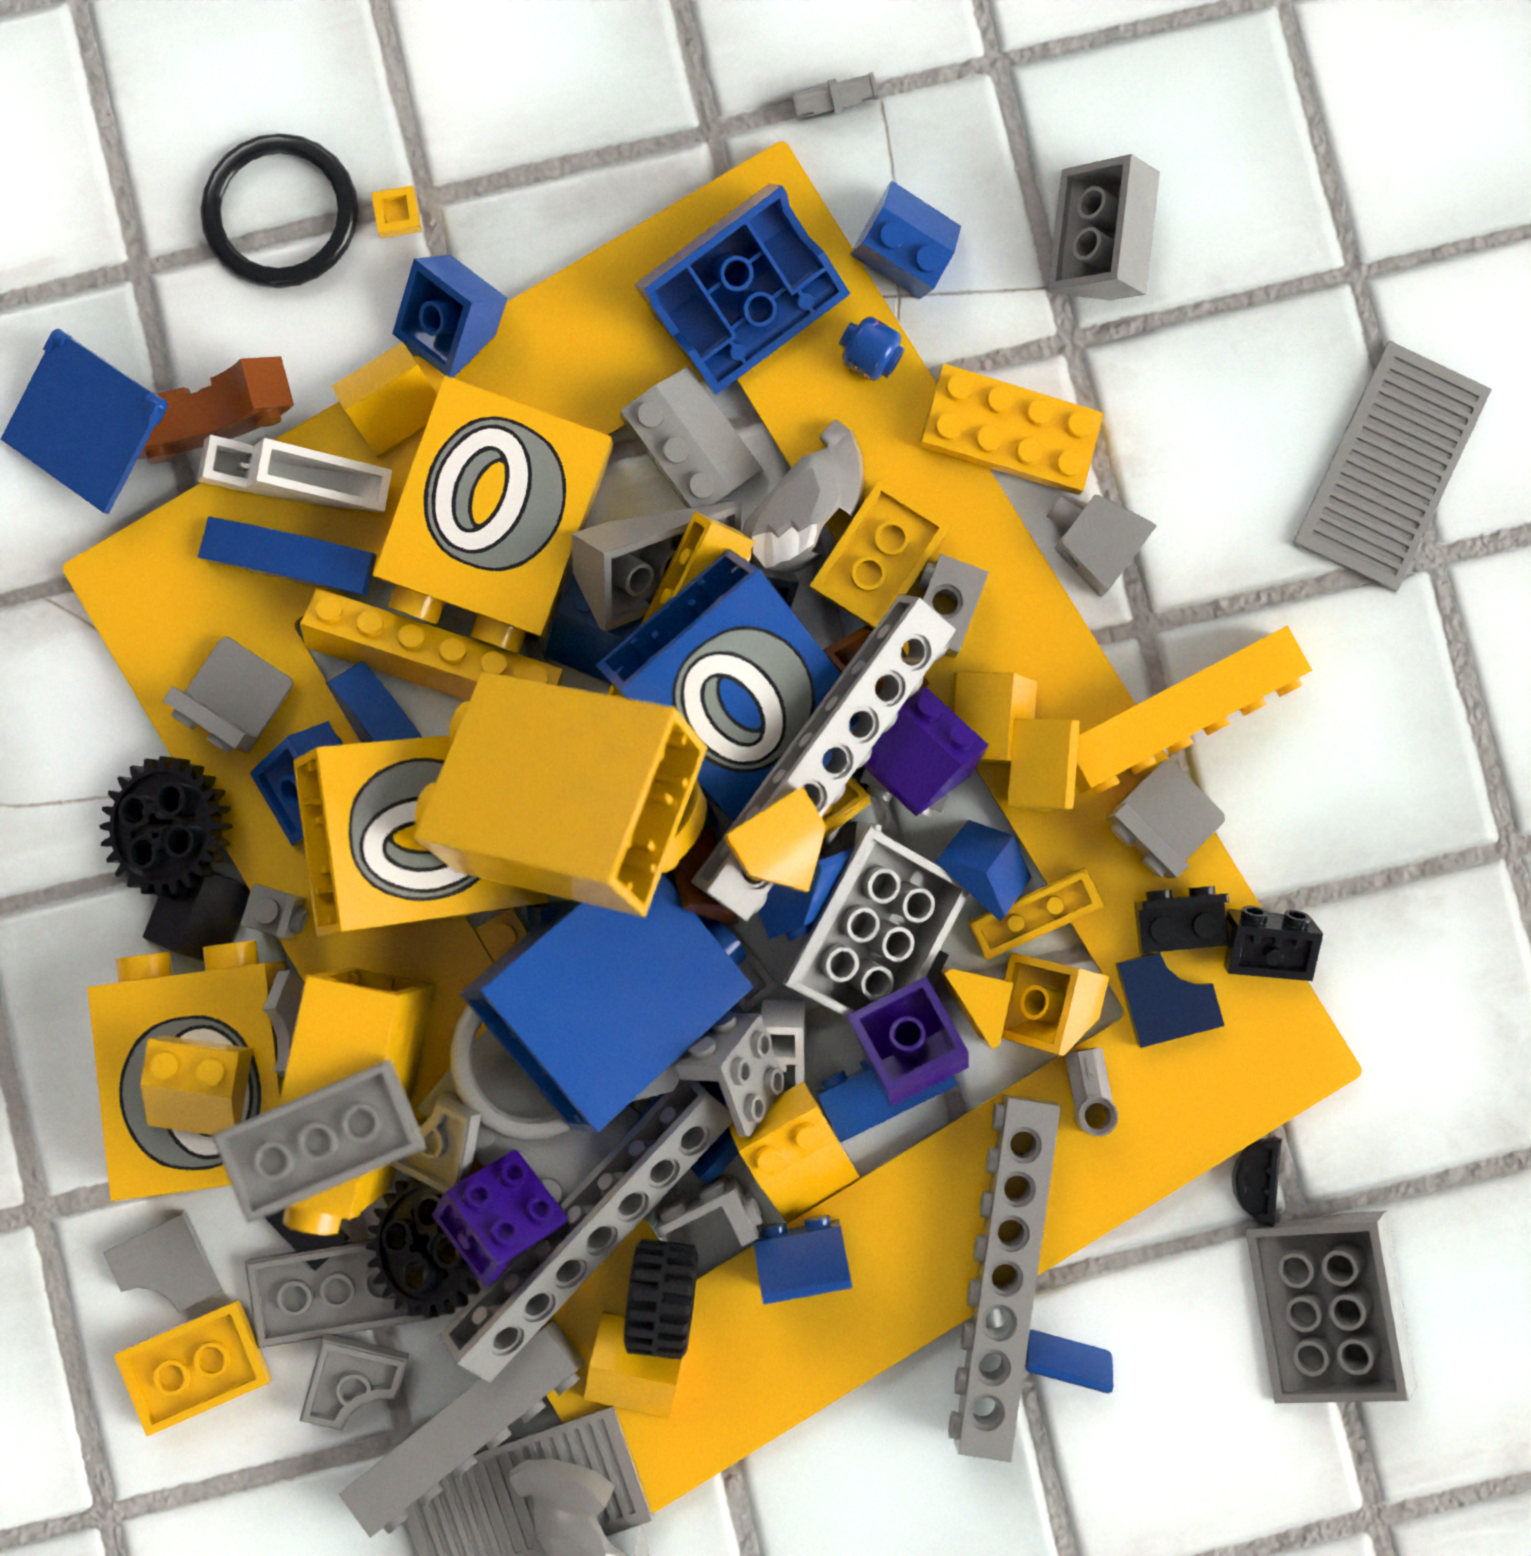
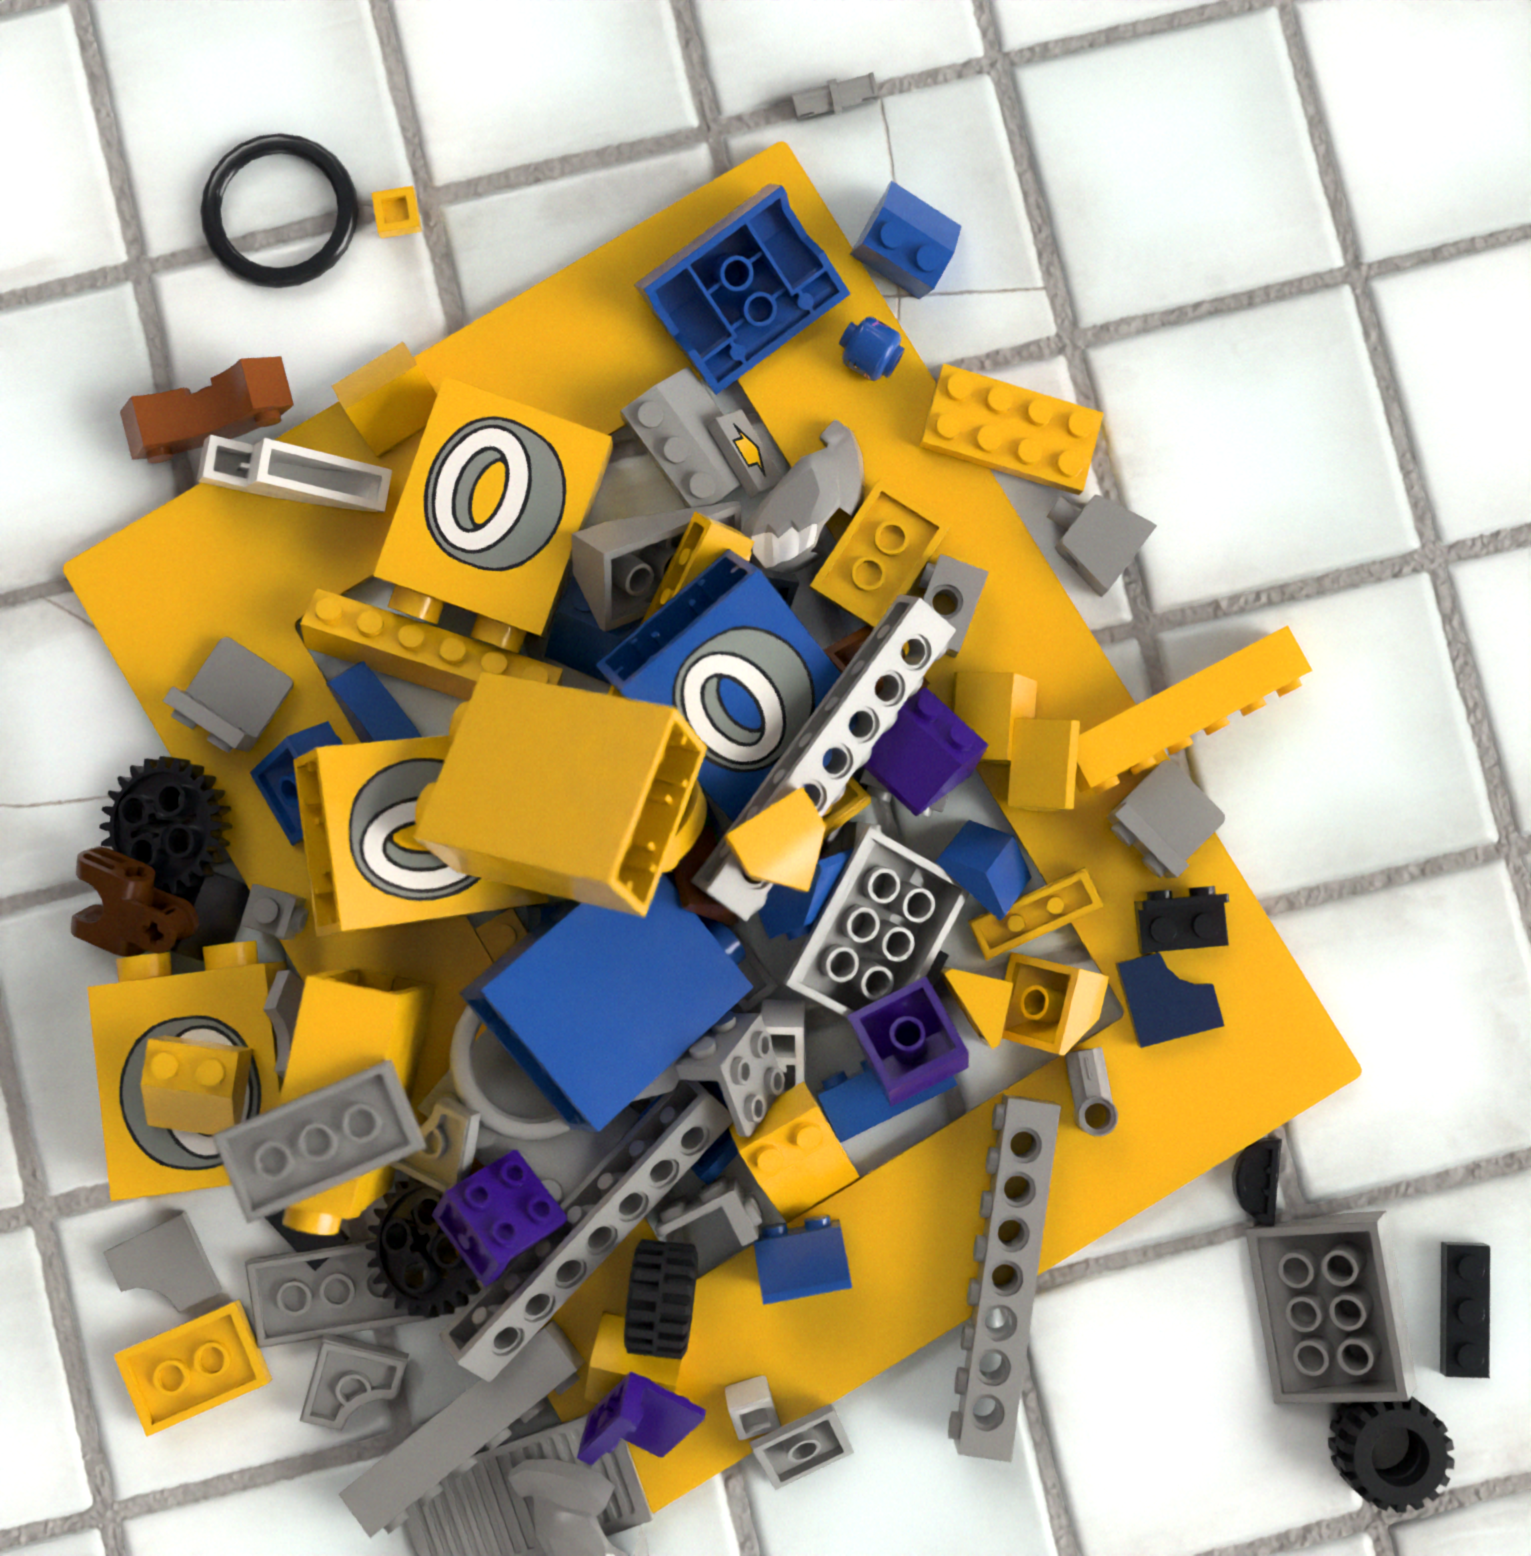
blue piece [1,329,168,514] -> none
blue slope [198,516,377,596] -> none
blue slope [392,255,508,378] -> none
blue slope [1025,1330,1114,1394] -> none
light grey slope [1048,154,1160,300] -> none
black bracket [1224,906,1323,981] -> none
light grey window [1293,340,1492,592] -> none
none -> reddish brown piece [71,846,199,957]
none -> dark purple bracket [576,1371,706,1466]
none -> light grey tile [707,409,783,499]
none -> white slope [725,1375,781,1441]
none -> light grey slope [749,1403,854,1490]
none -> black tyre [1328,1396,1455,1513]
none -> black plate [1440,1242,1490,1378]

